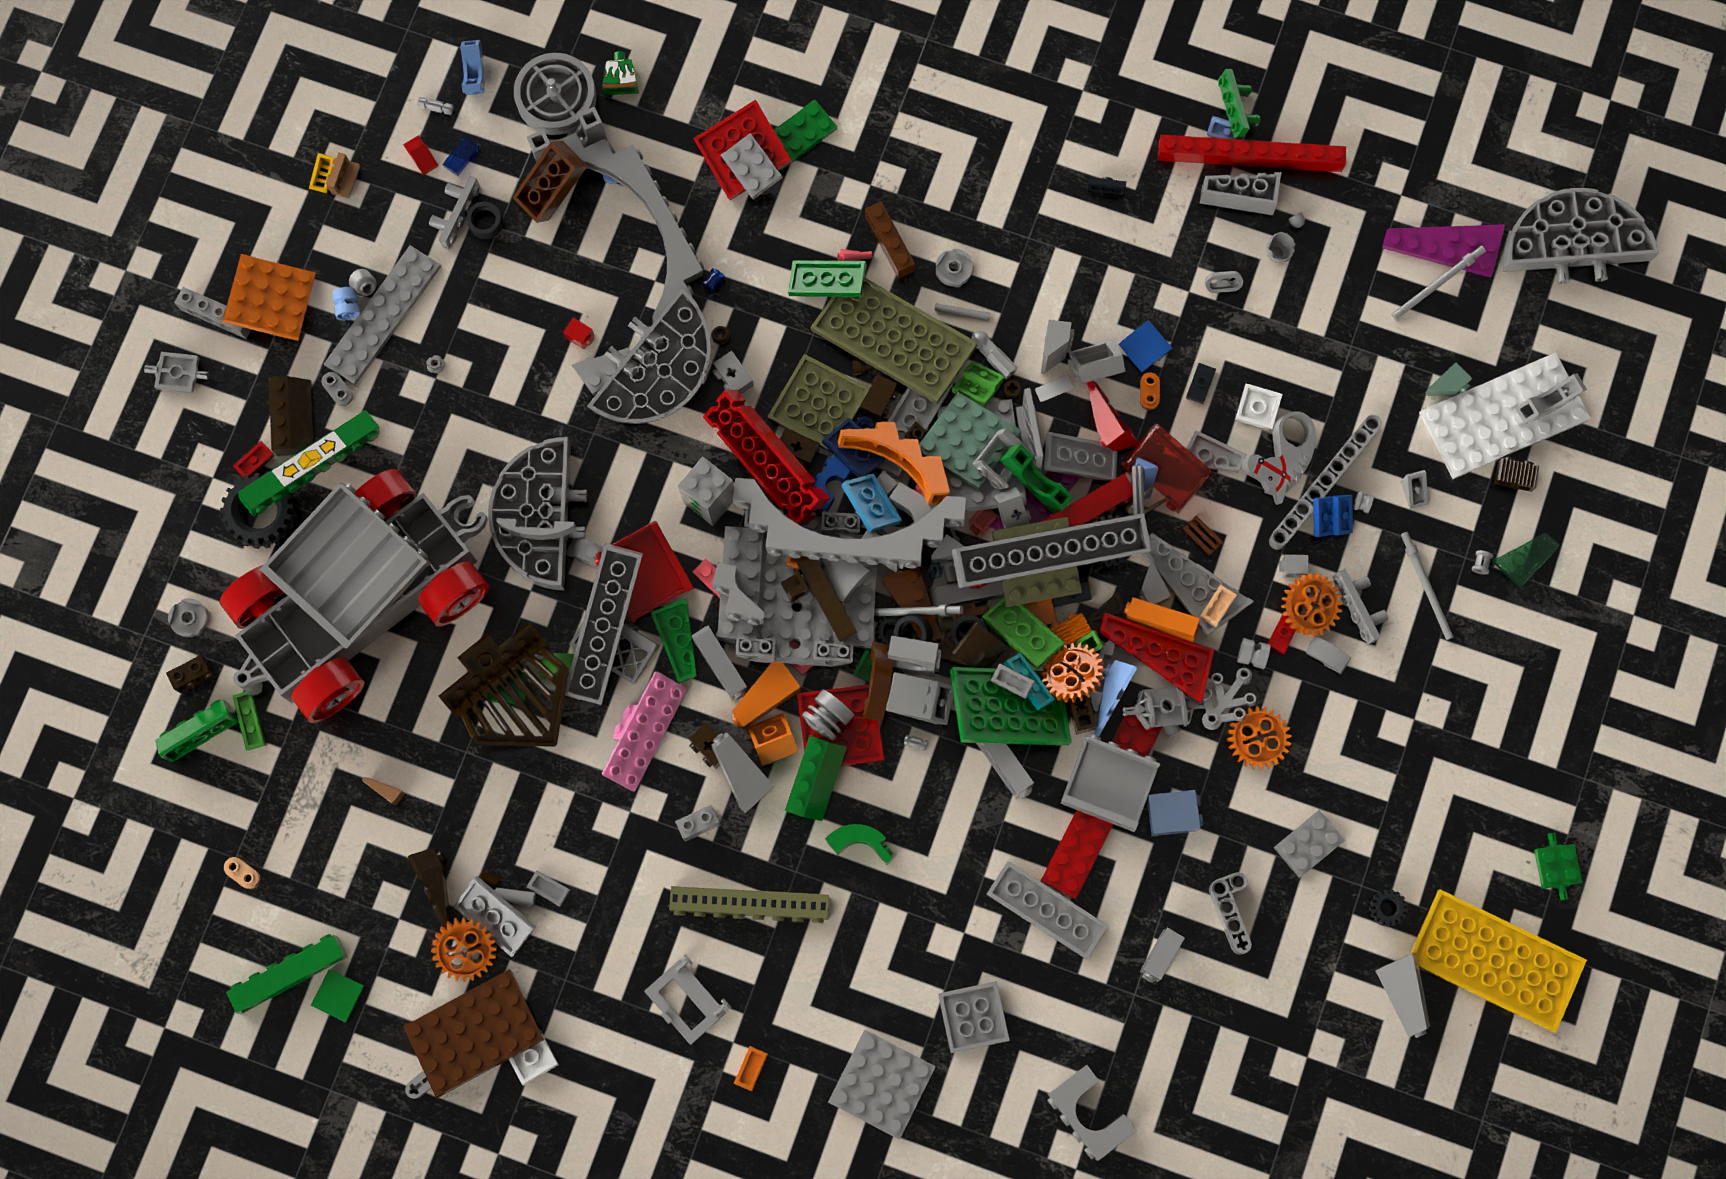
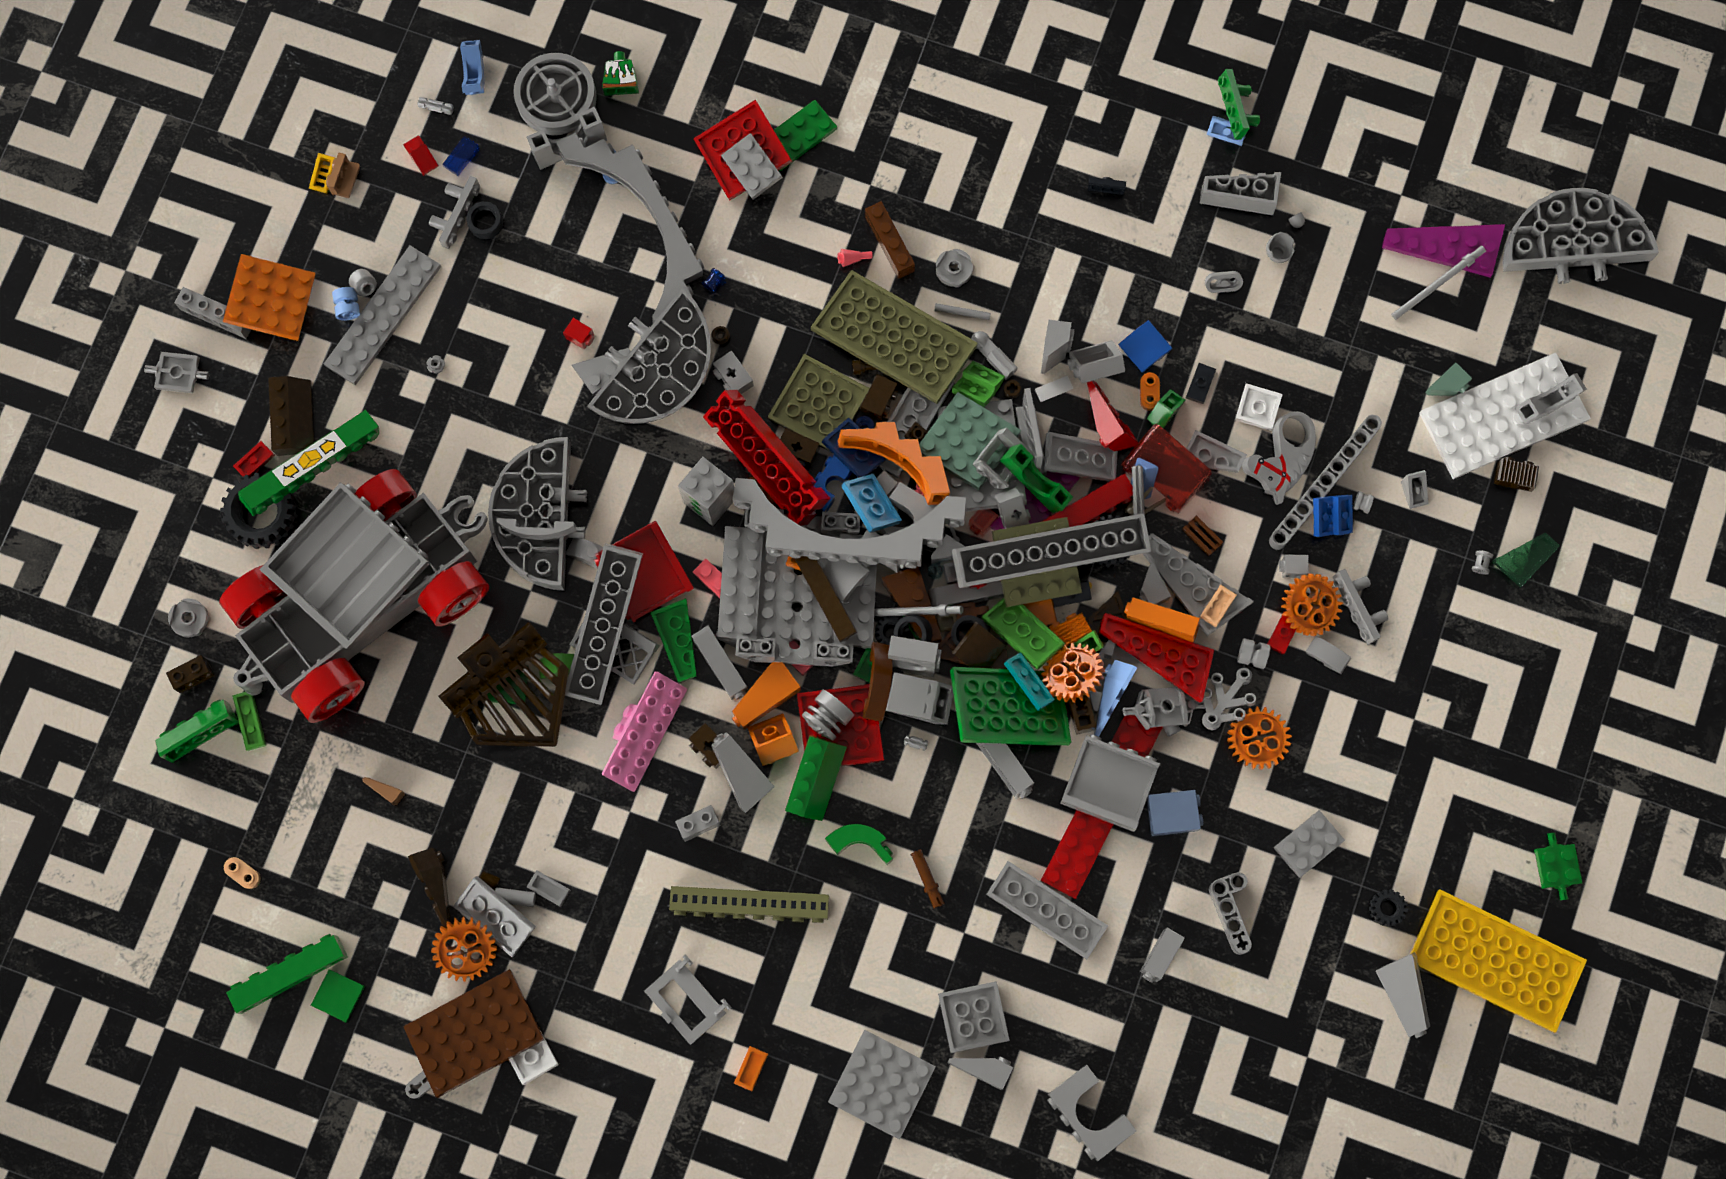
light grey plate [322,372,353,406] -> none
reddish brown brick [512,140,587,223] -> none
light grey arch [712,562,764,625] -> none
dark brown panel [781,569,809,603] -> none
plate [788,261,867,297] -> none
light grey plate [991,664,1035,699] -> none
red brick [1158,135,1346,172] -> none
light grey bar [1401,532,1453,640] -> none
none -> reddish brown pin [910,849,945,909]
none -> light grey slope [947,1057,1013,1090]
none -> green slope [1147,389,1186,429]

